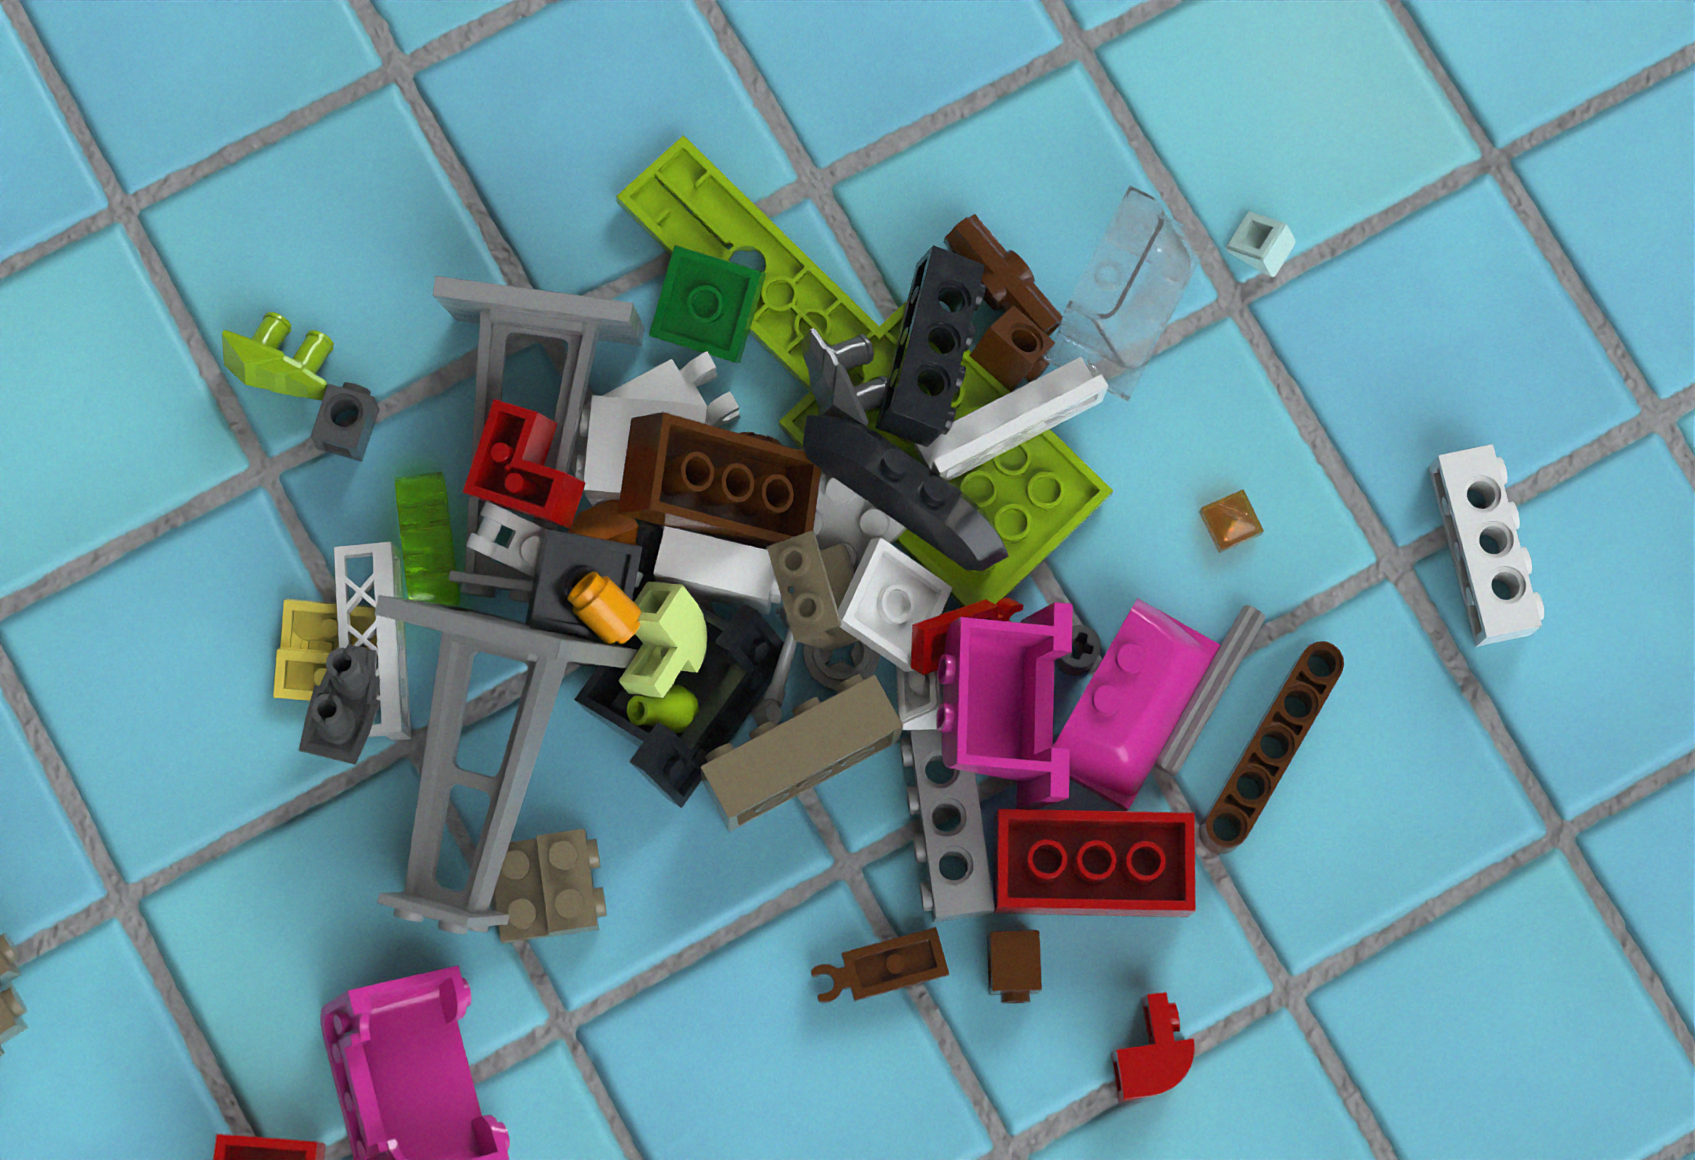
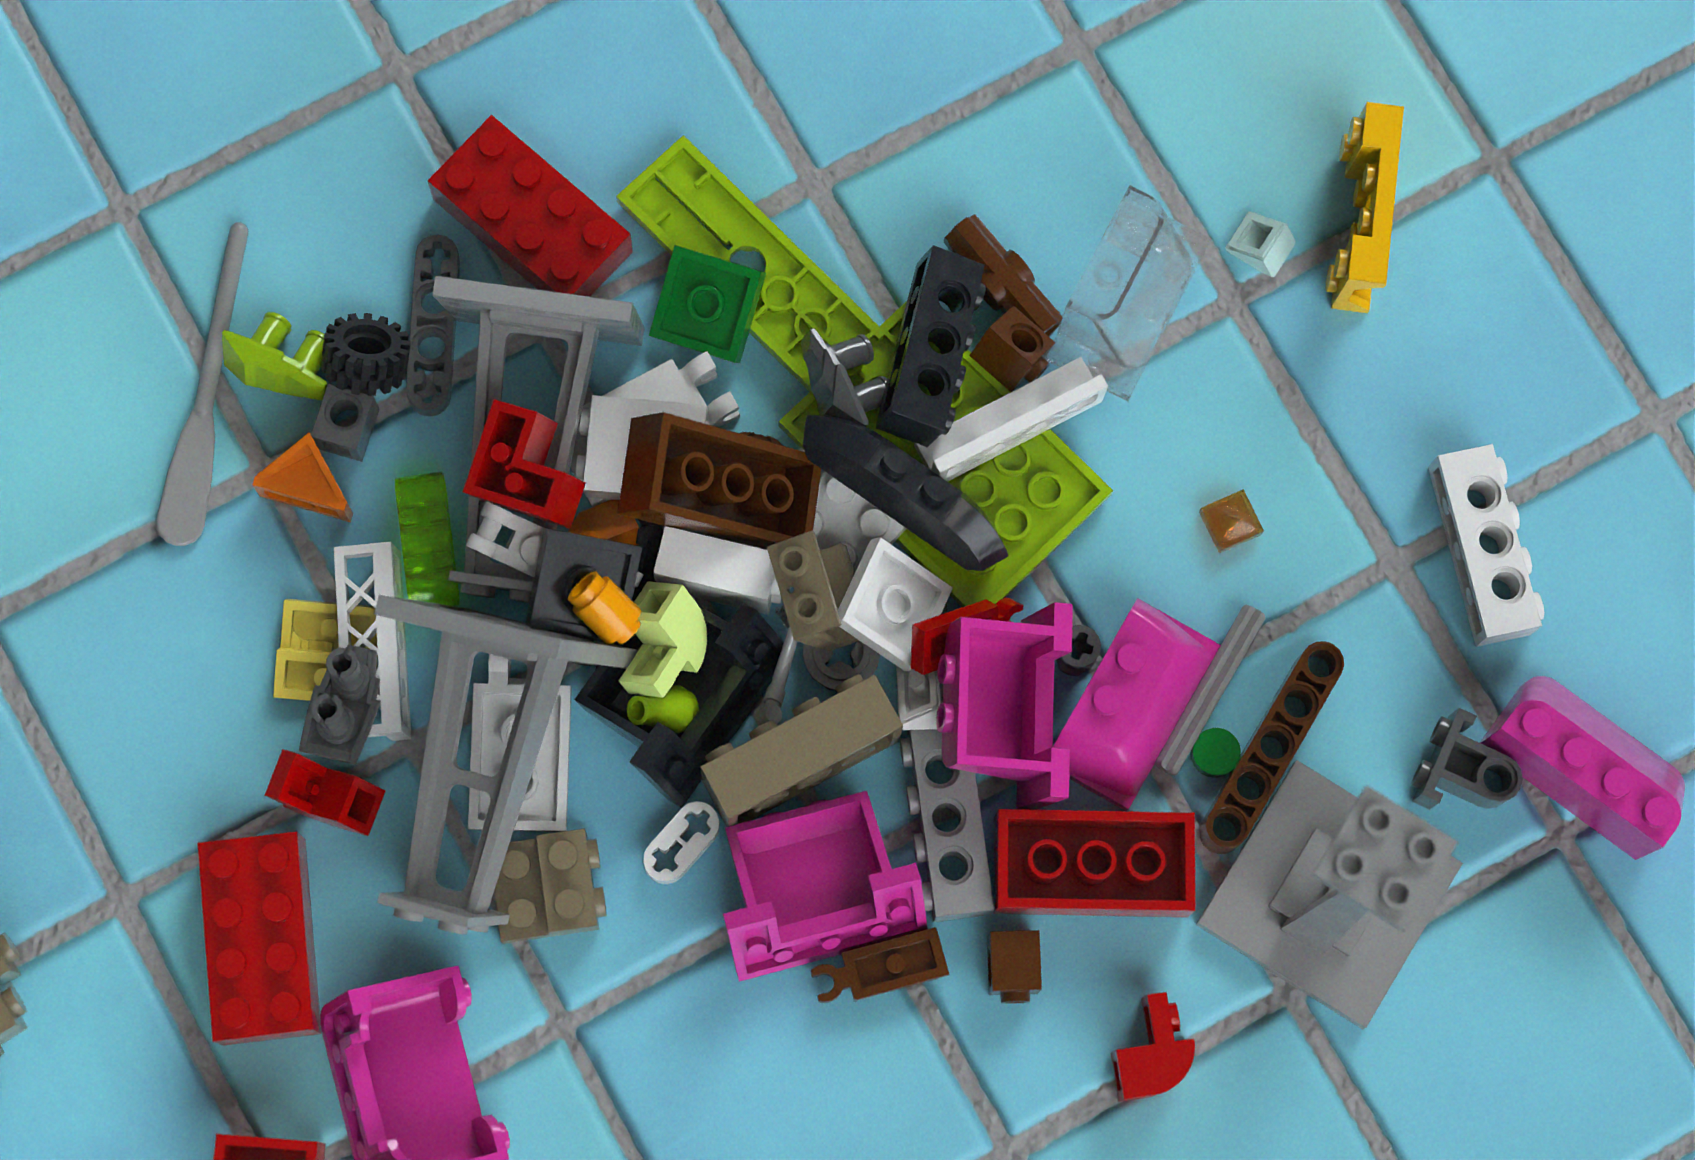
none -> light grey piece [156,222,248,546]
none -> red brick [198,831,322,1046]
none -> orange slope [252,432,353,522]
none -> red brick [264,749,386,836]
none -> black tyre [321,313,410,396]
none -> dark grey beam [406,234,460,417]
none -> red brick [427,114,633,297]
none -> white tile [468,654,572,832]
none -> white beam [643,801,720,884]
none -> dark pink windscreen [723,790,927,982]
none -> green tile [1190,728,1241,778]
none -> light grey piece [1196,760,1463,1029]
none -> yellow piece [1325,102,1404,313]
none -> dark grey pin [1411,708,1523,810]
none -> dark pink windscreen [1480,676,1685,860]

